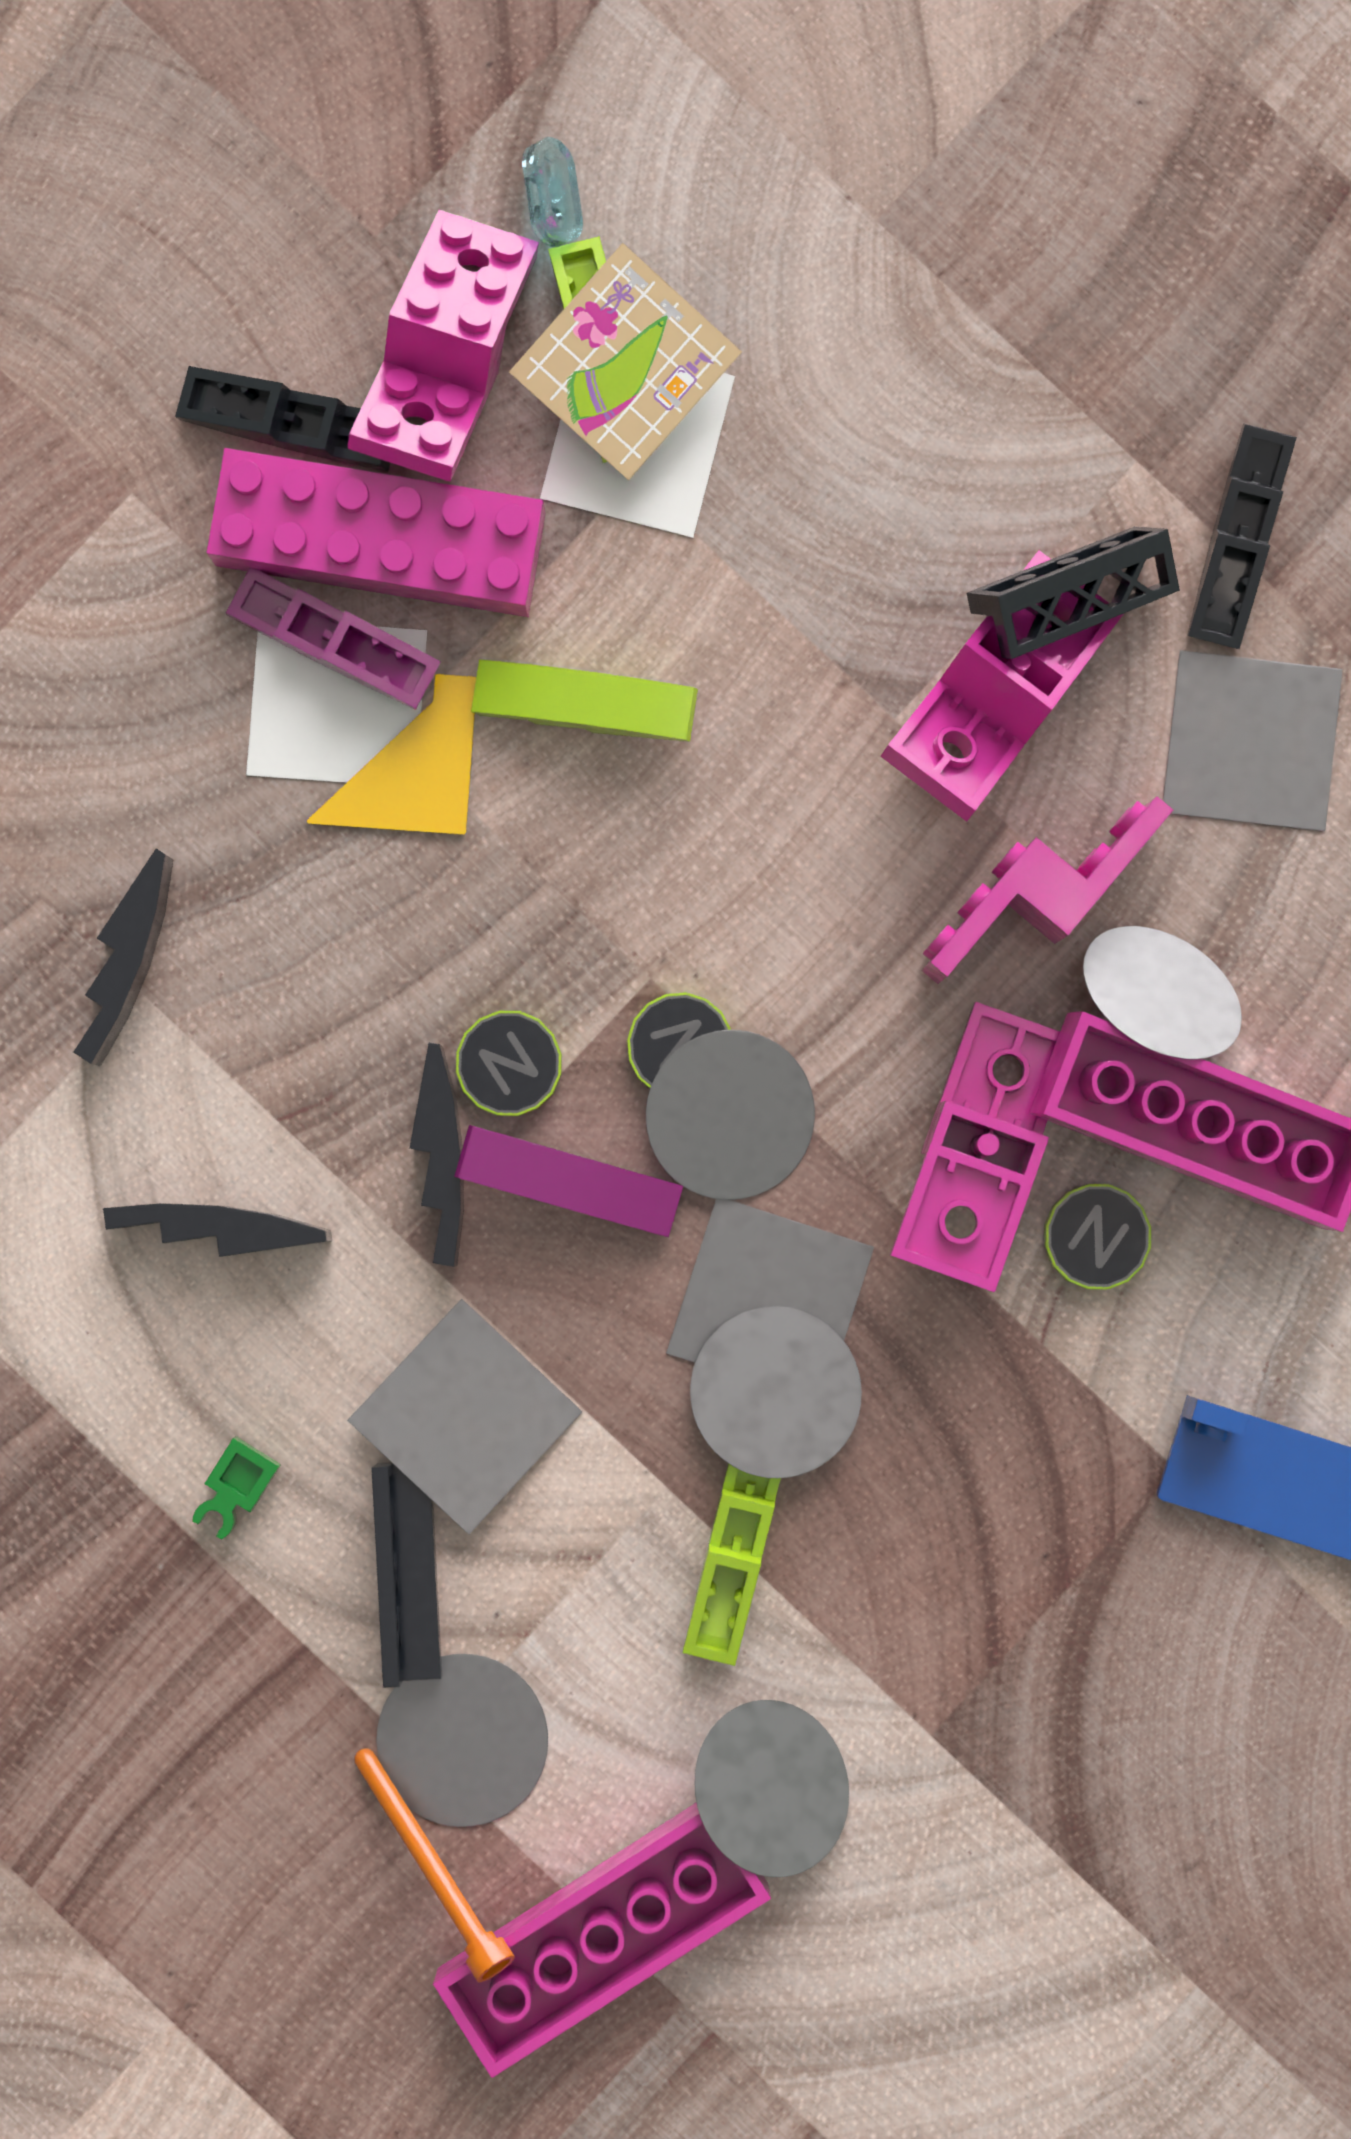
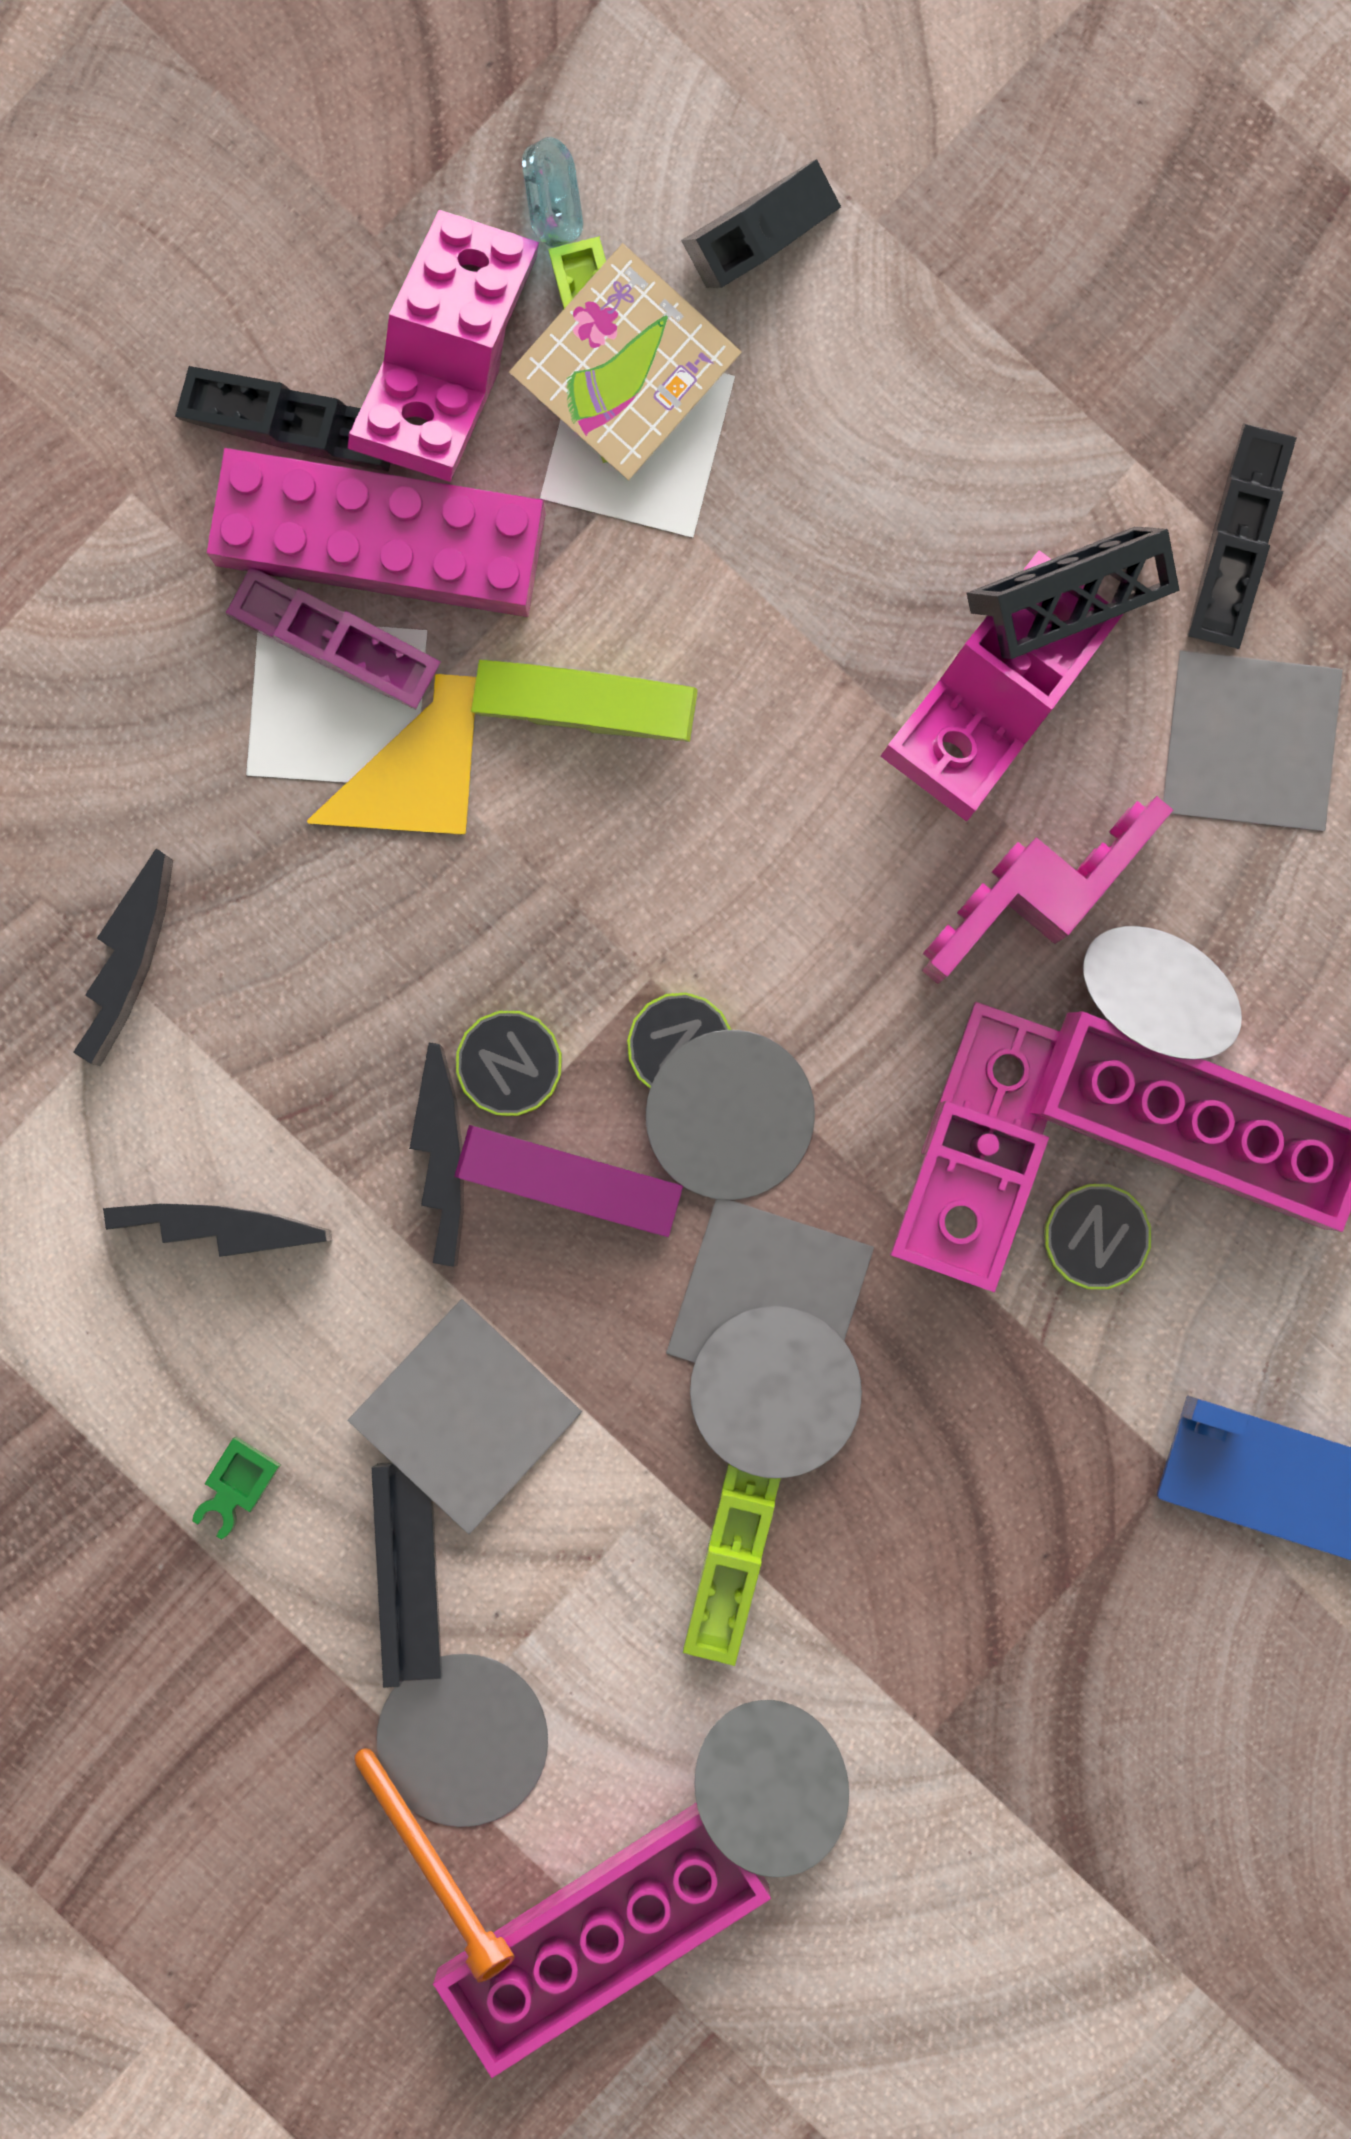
none -> black slope [681,159,841,288]

